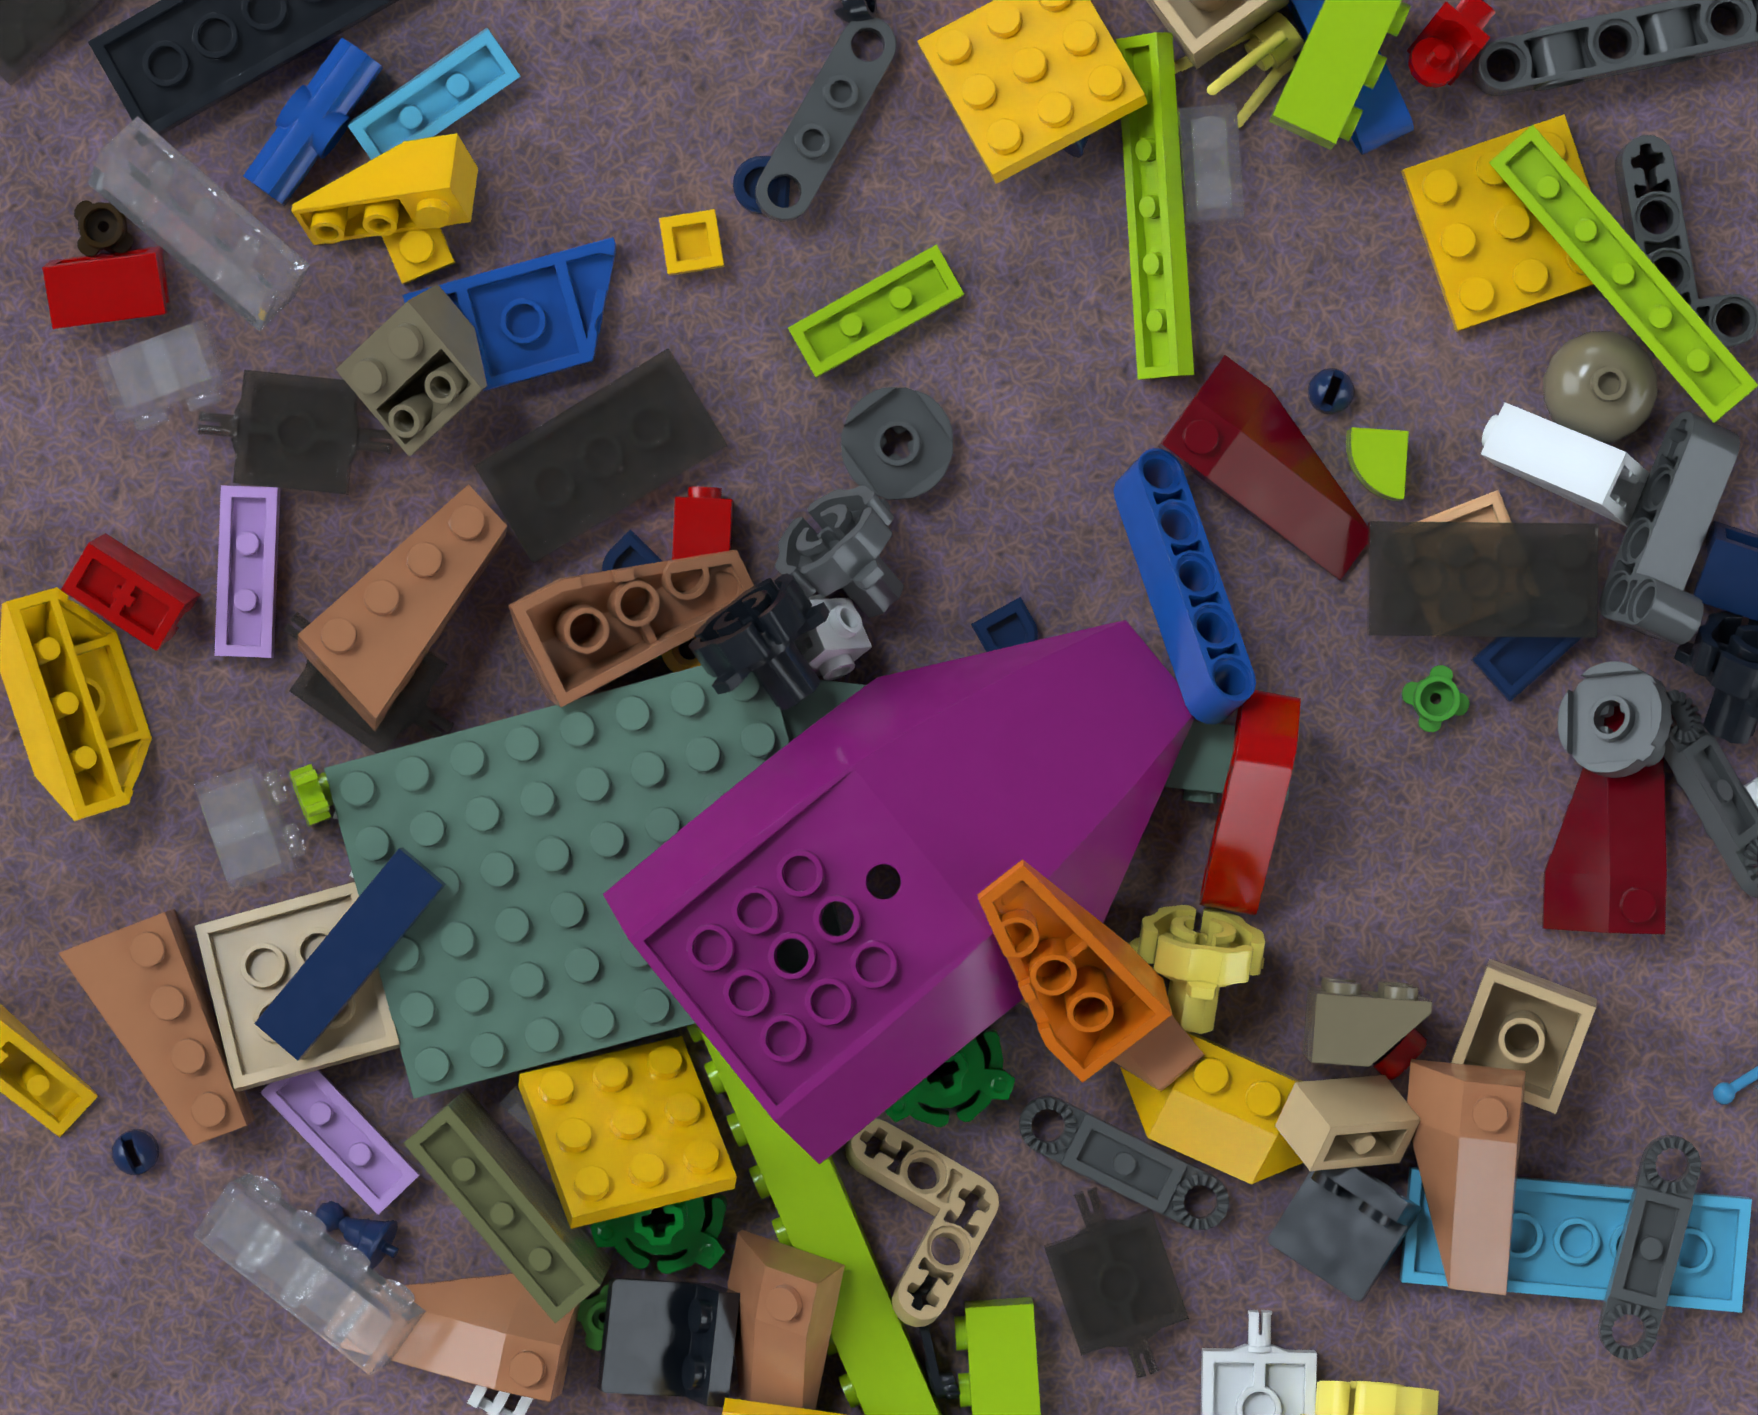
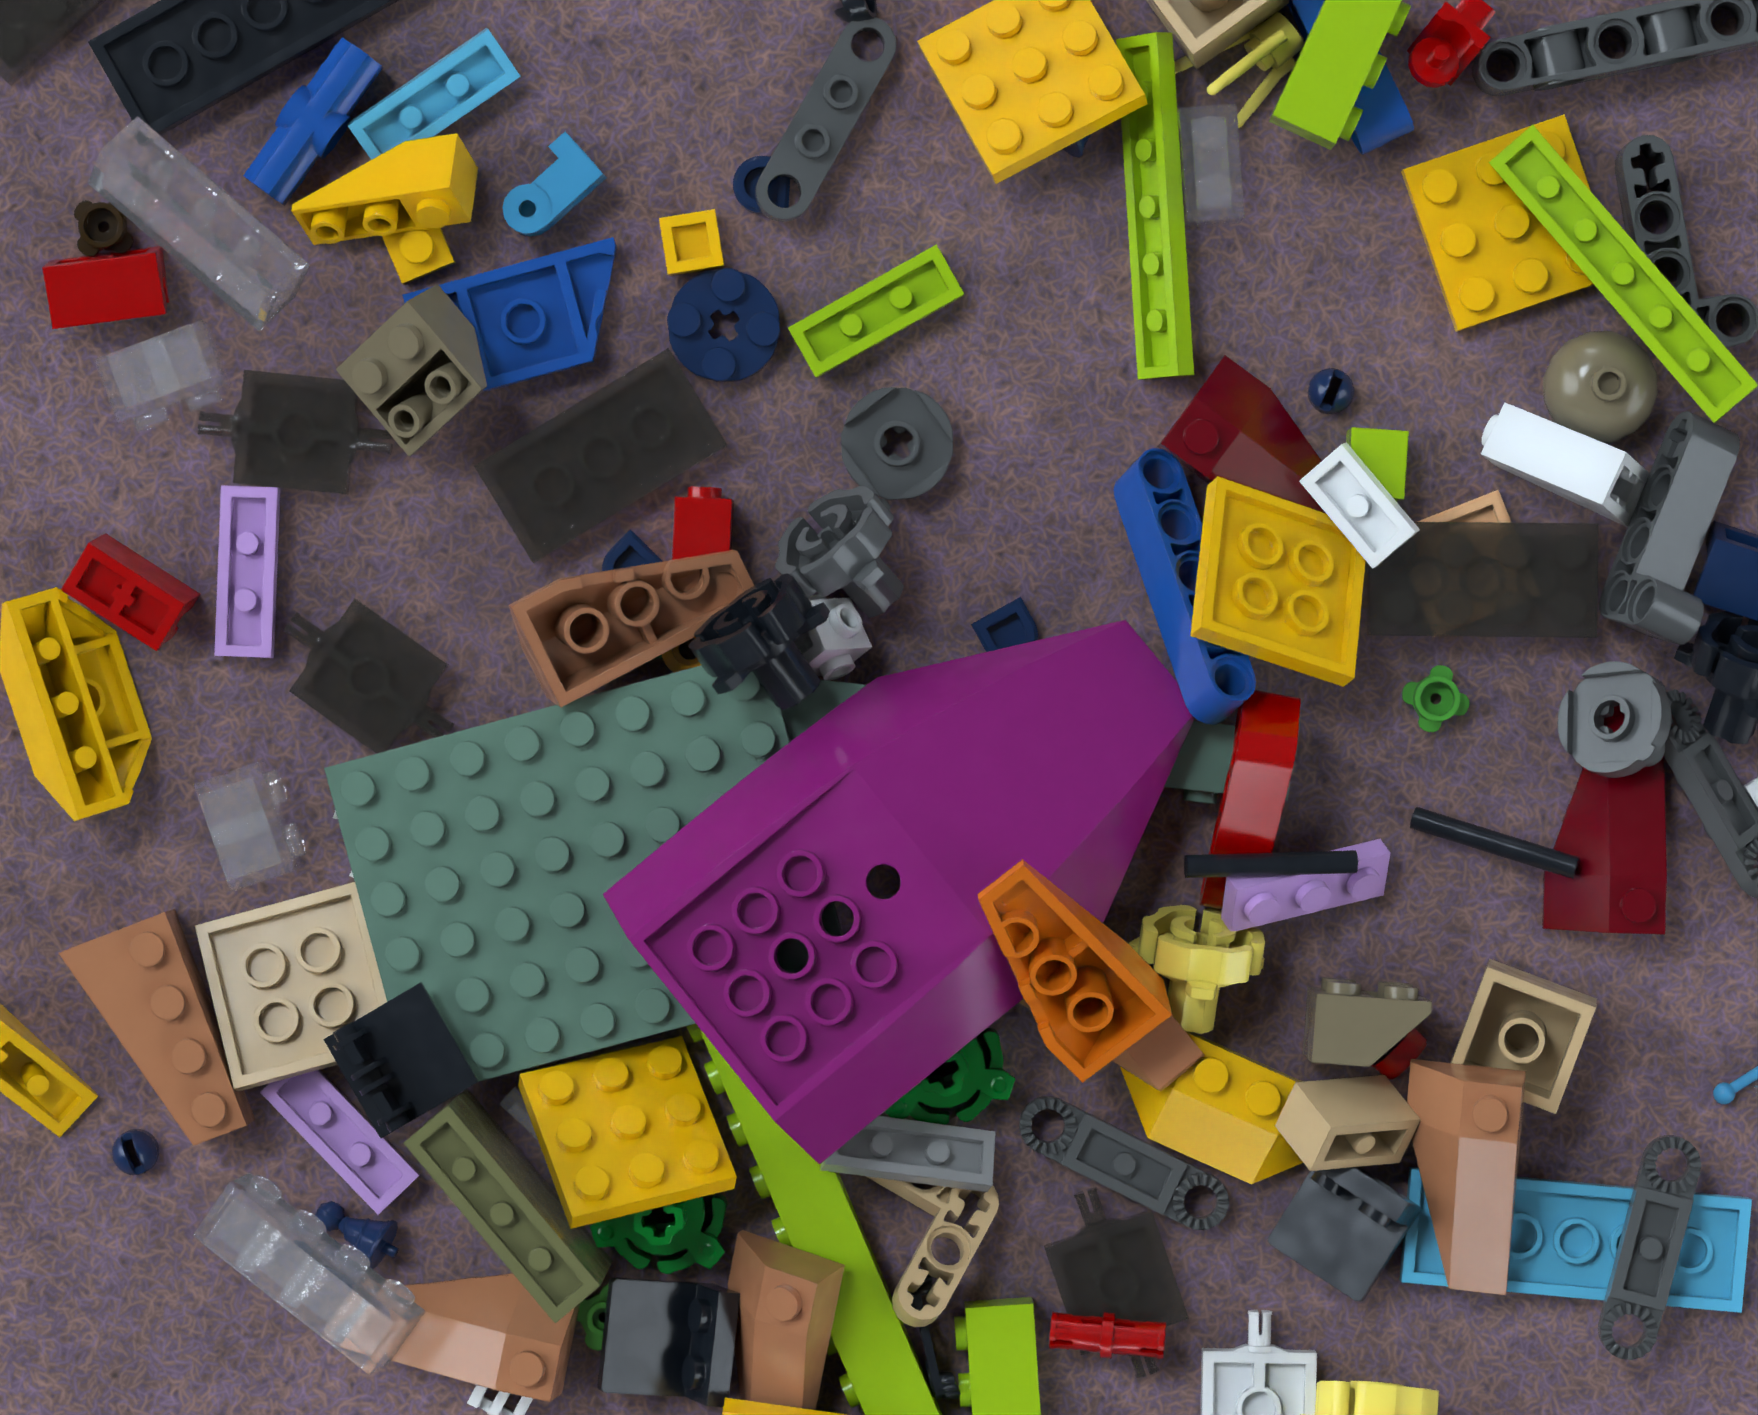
dark blue tile [254,847,446,1061] -> none
lime plate [288,764,334,827] -> none
nougat wedge [298,484,507,731] -> none
dark blue tile [1470,584,1595,702] -> none
none -> black hinge [323,982,479,1139]
none -> dark azure leg [502,132,607,237]
none -> dark blue plate [667,268,781,382]
none -> light grey plate [820,1116,996,1192]
none -> red pin [1049,1311,1167,1359]
none -> black bar [1184,850,1358,878]
none -> yellow plate [1190,476,1366,687]
none -> lavender plate [1221,839,1390,931]
none -> white plate [1299,442,1420,569]
none -> black bar [1410,807,1580,879]

